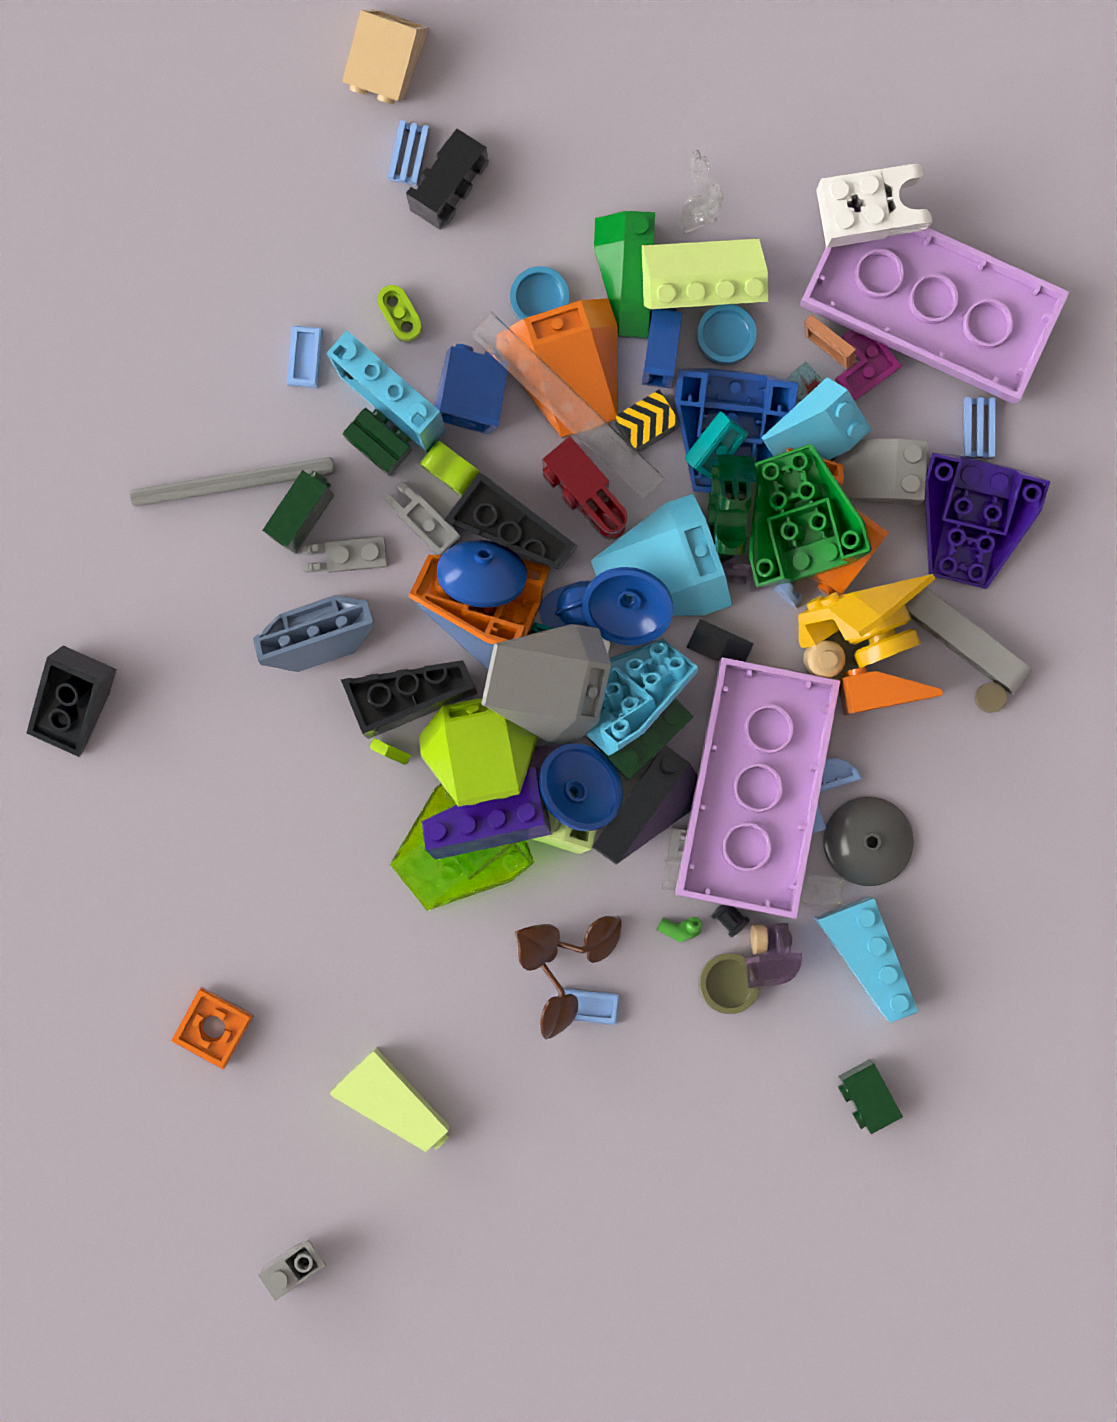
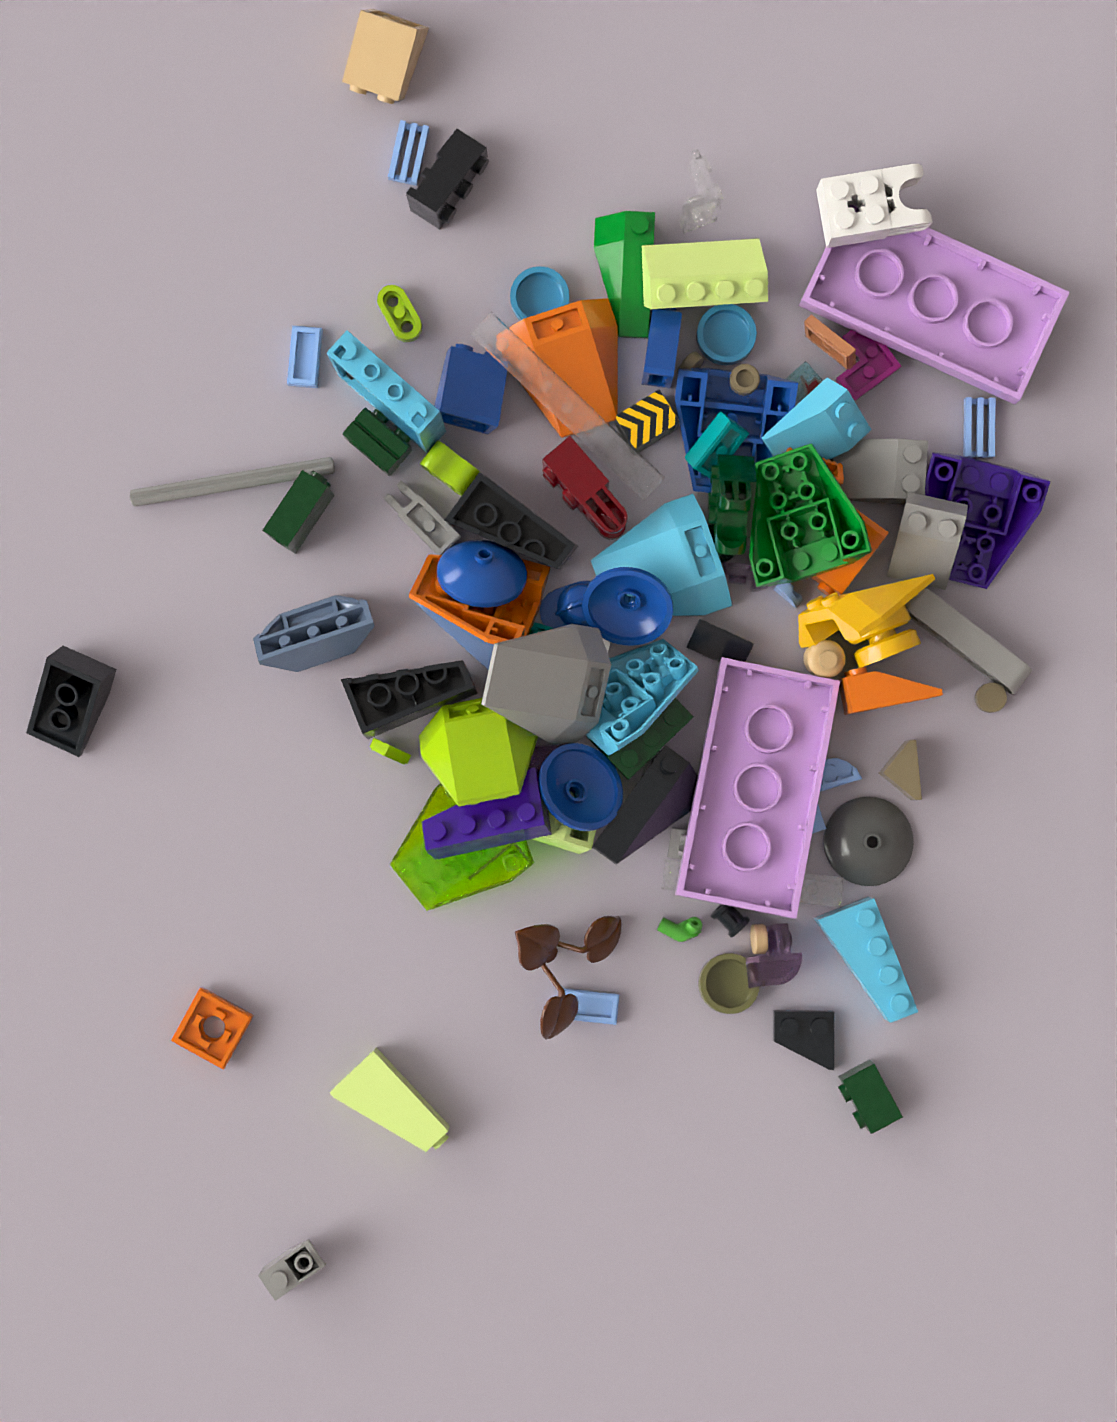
light grey hinge [301,536,387,573] -> none
none -> dark tan tile [677,351,704,375]
none -> dark tan tile [729,364,760,396]
none -> black wing [773,1010,834,1070]
none -> dark tan slope [879,740,922,800]
none -> light grey slope [887,492,968,590]

